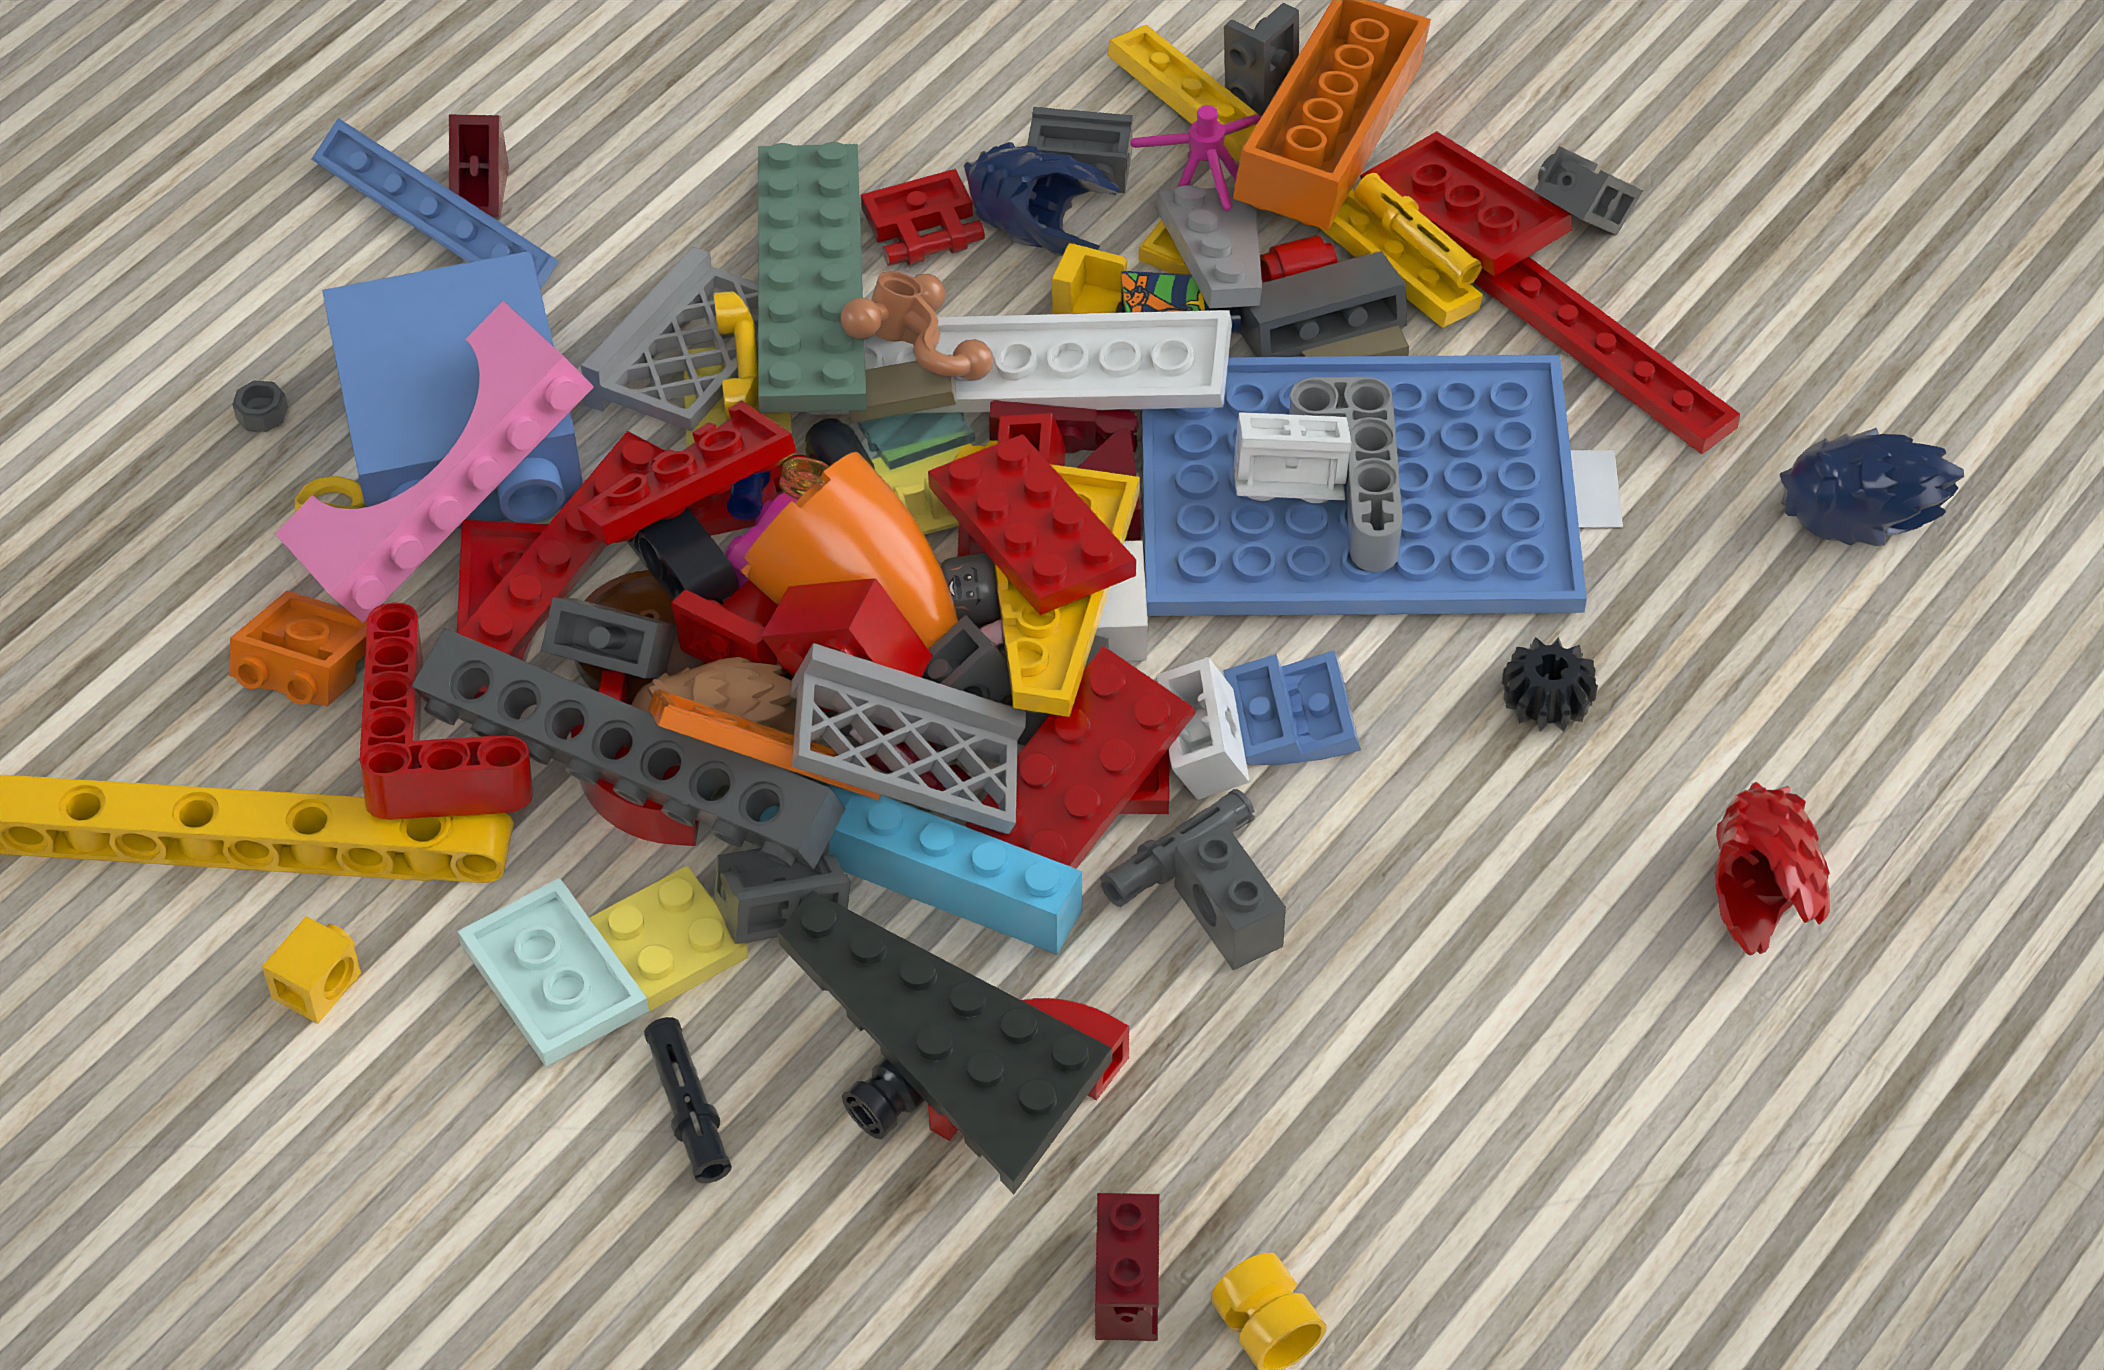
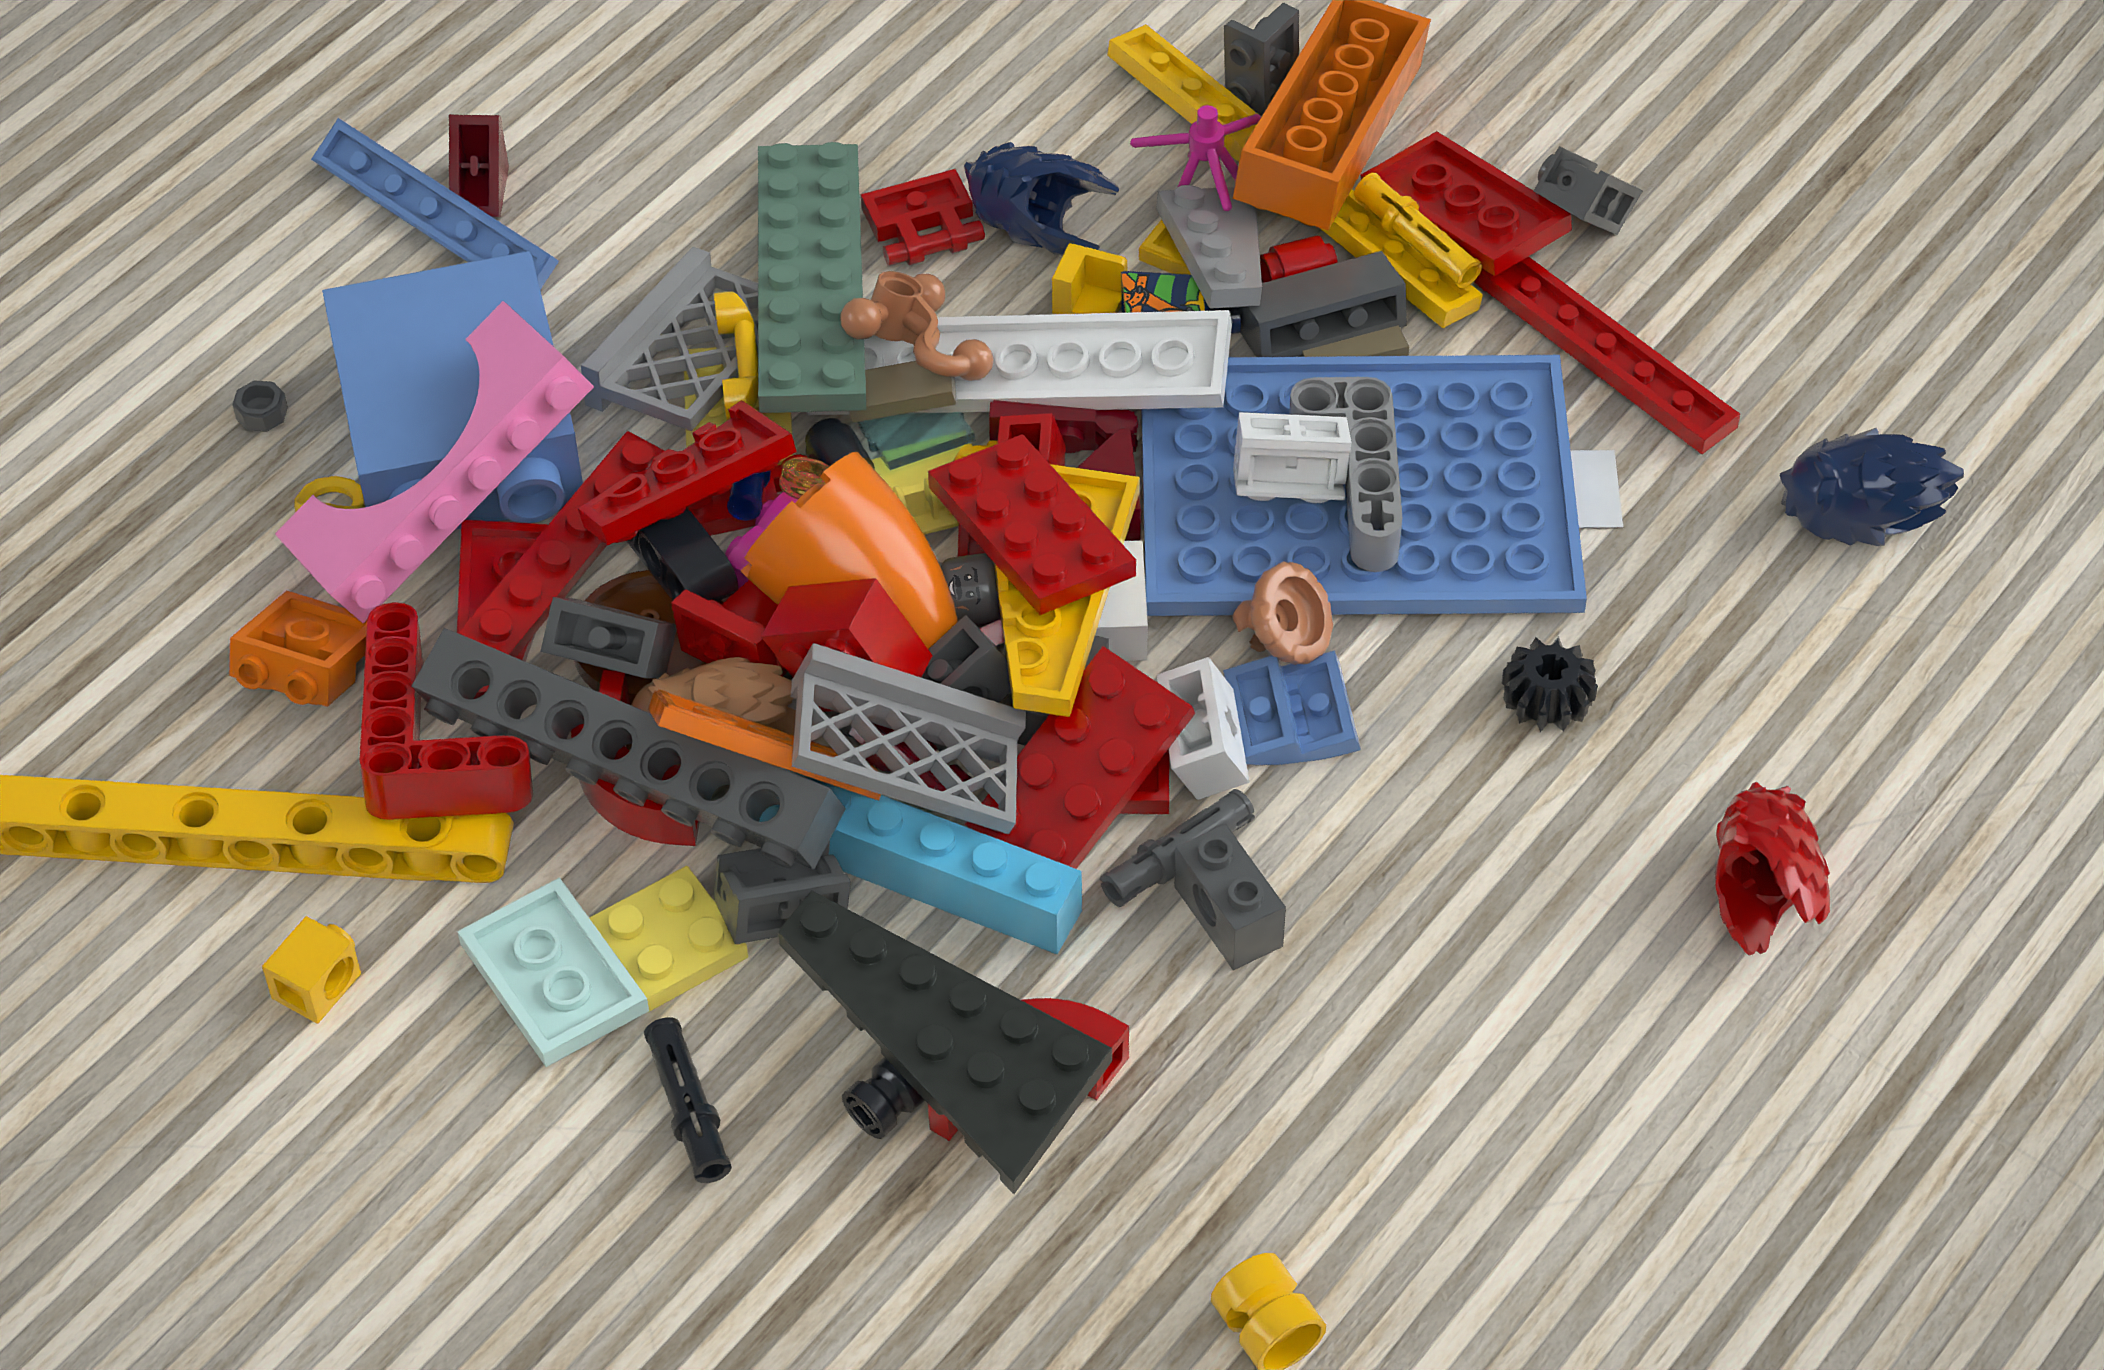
dark grey hinge [1026,107,1133,193] -> none
dark red hinge [1095,1193,1160,1341] -> none
none -> nougat hair [1232,561,1333,665]

